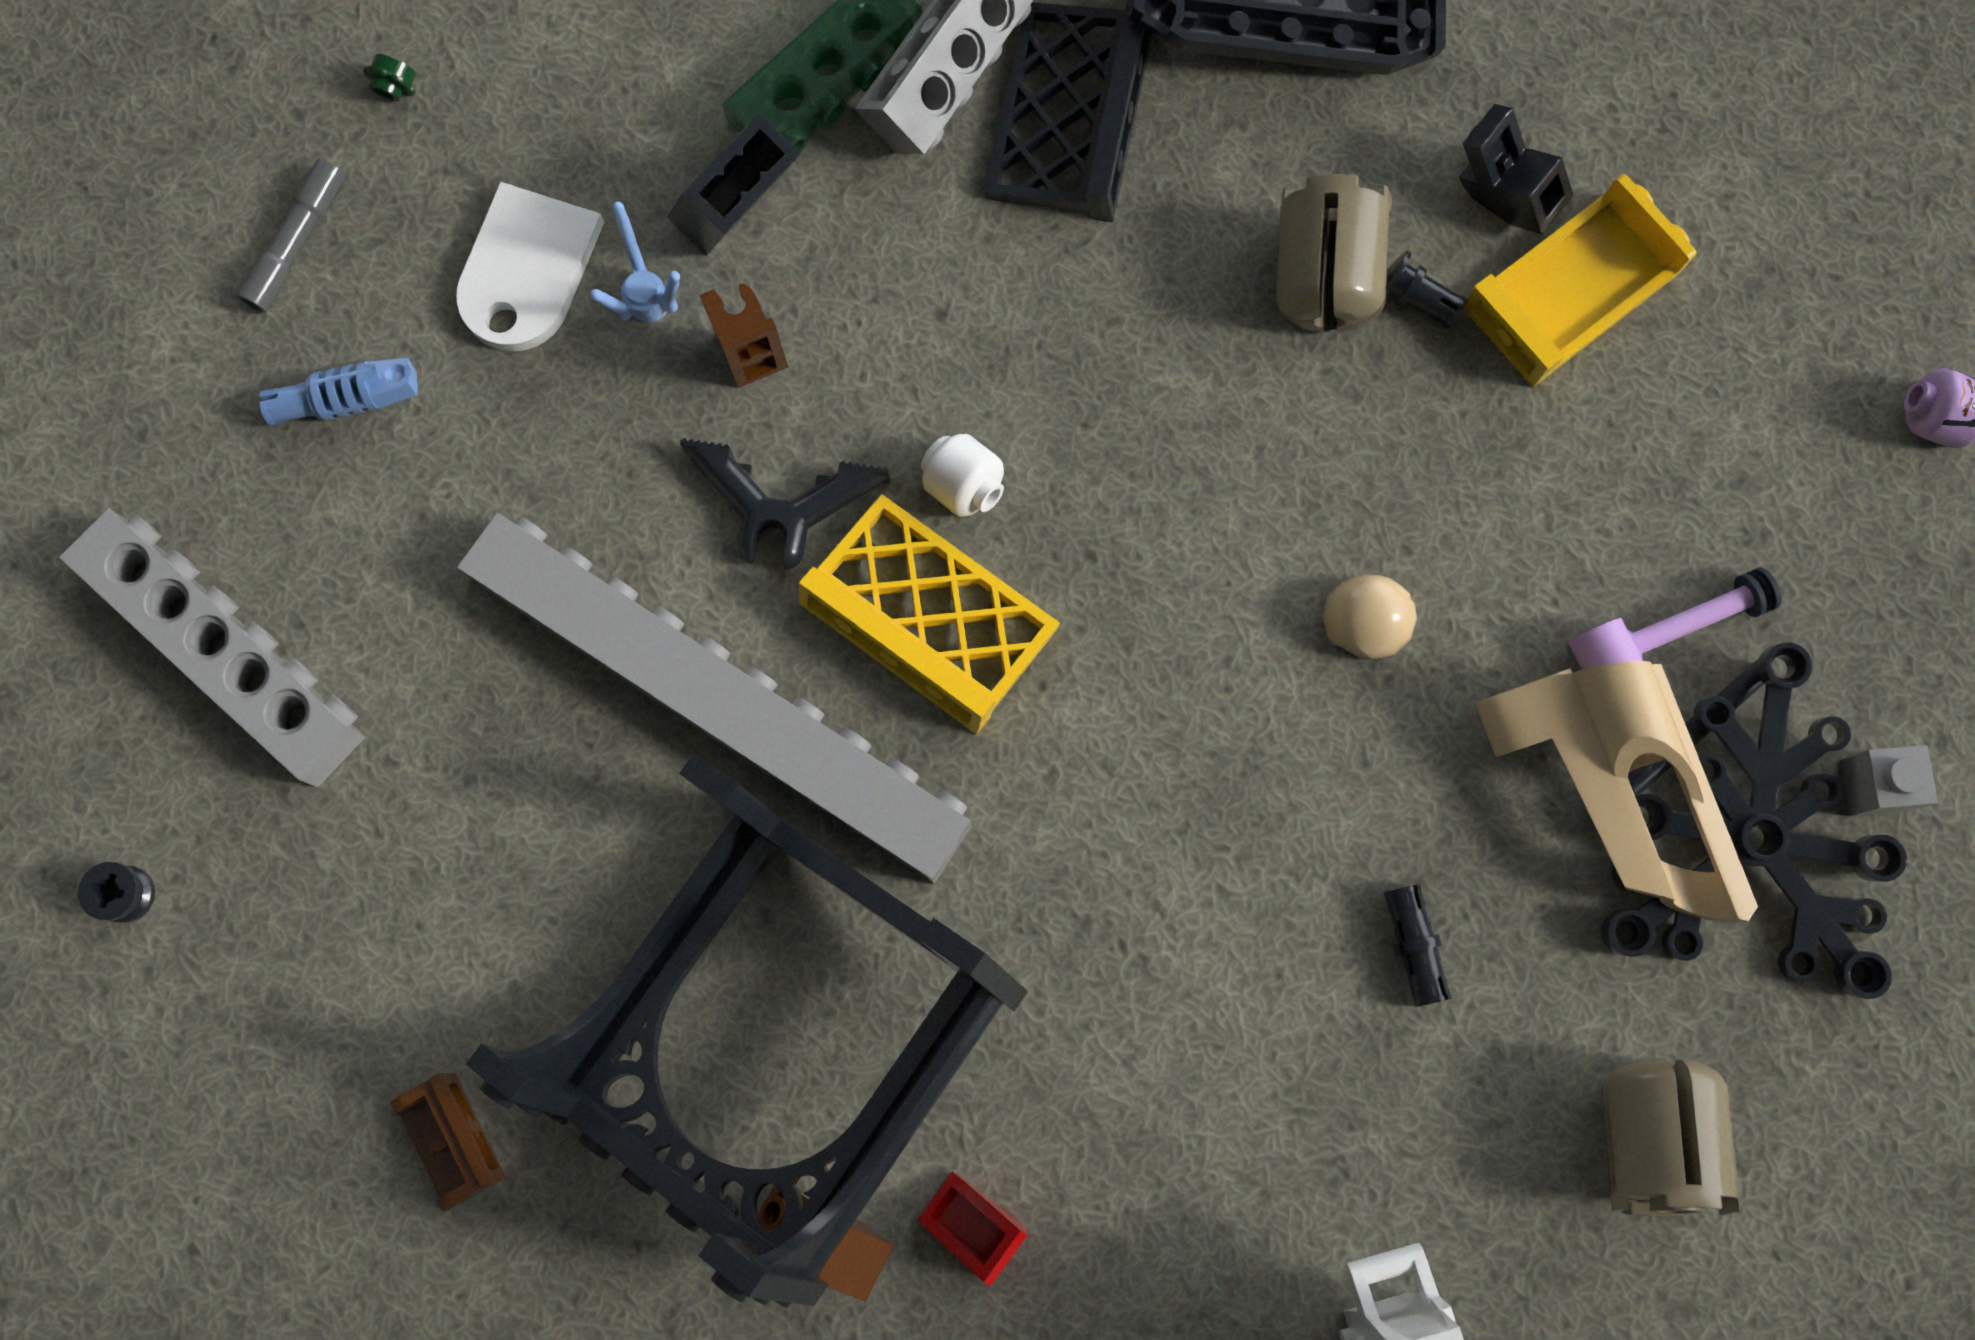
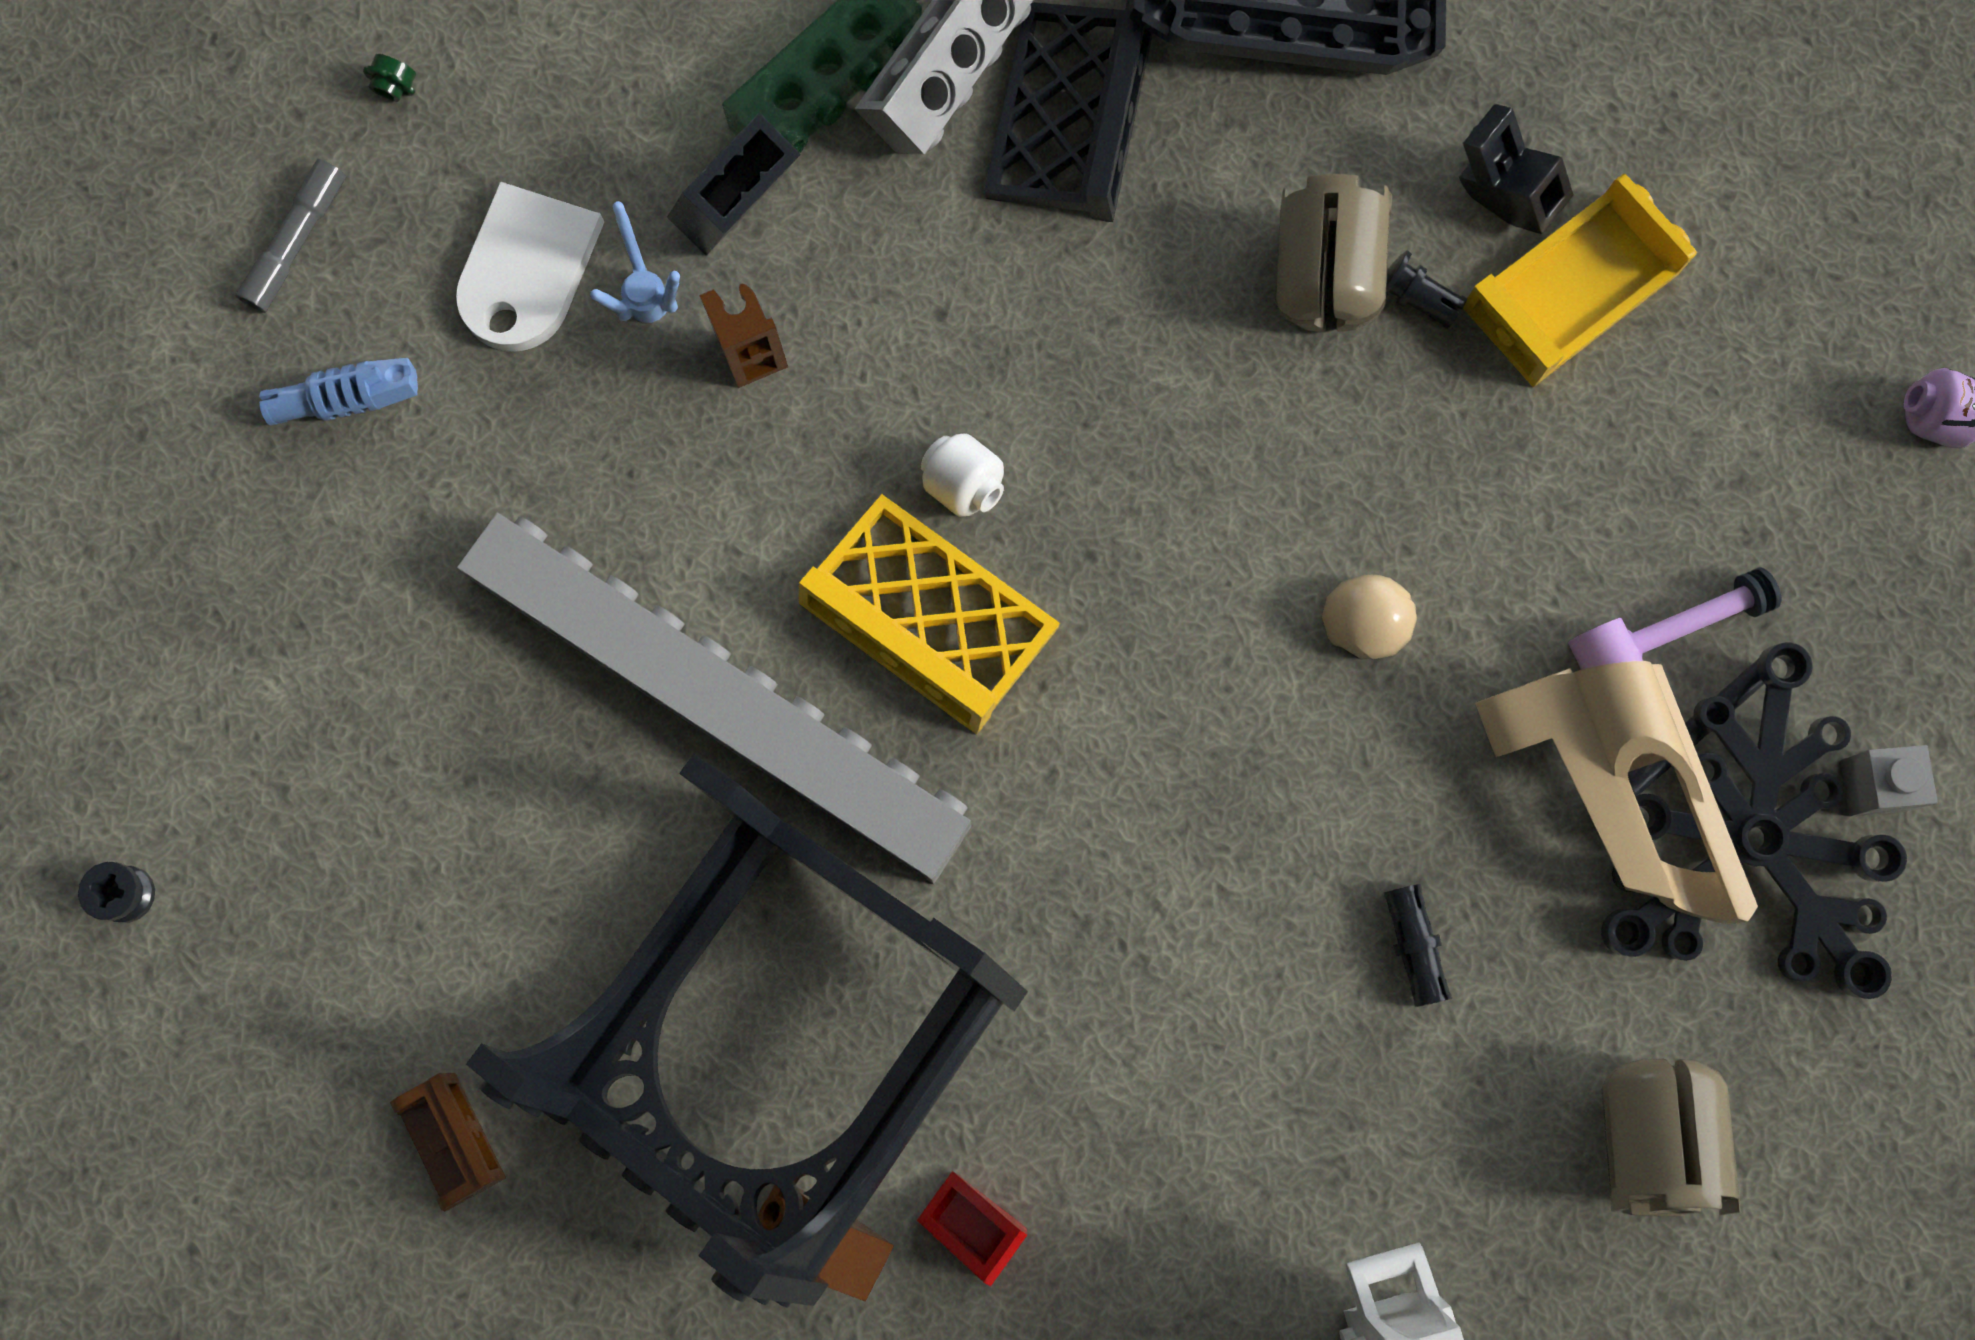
light grey brick [59,508,365,787] -> none
black piece [680,438,891,569] -> none

